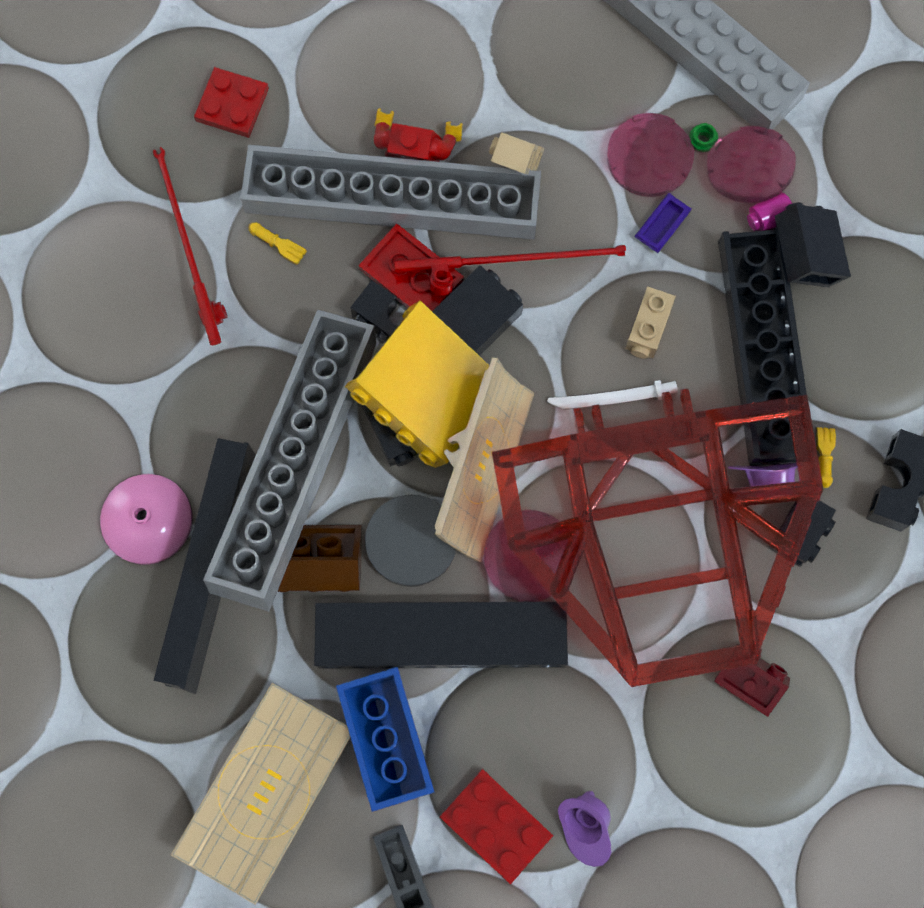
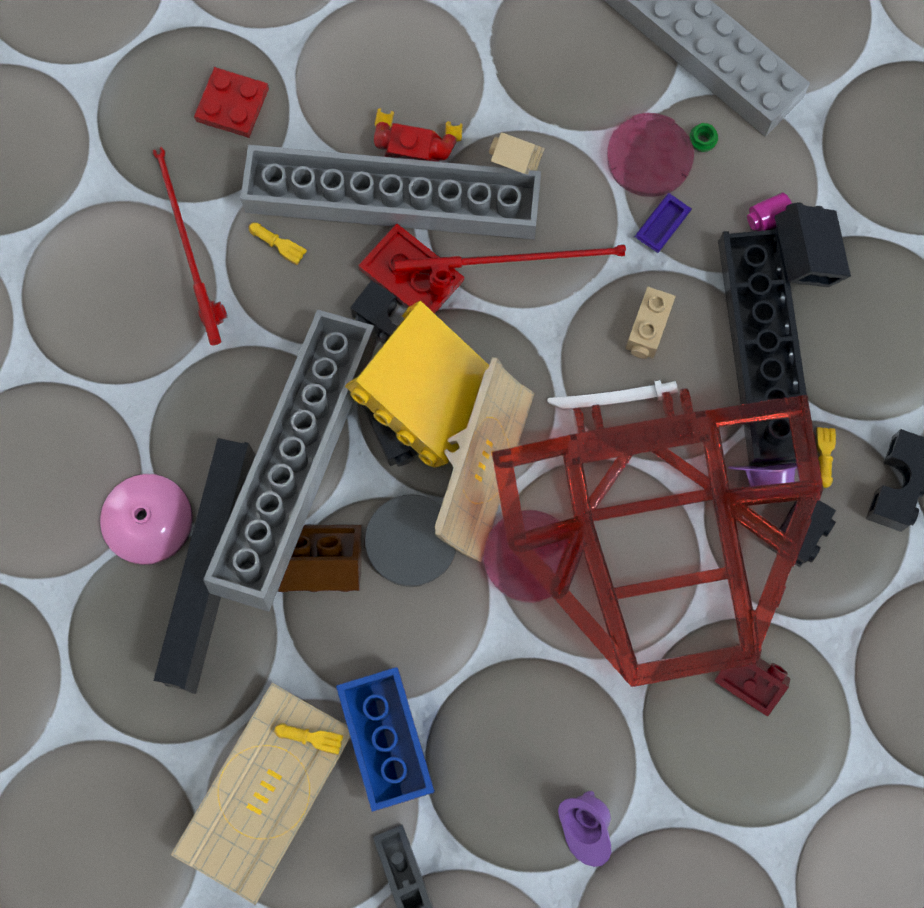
black tile [314,602,568,669] -> none
black brick [432,265,523,356] -> none
red plate [440,769,554,885] -> none
clear pink tile [707,126,796,203] -> none
none -> yellow piece [274,723,343,755]

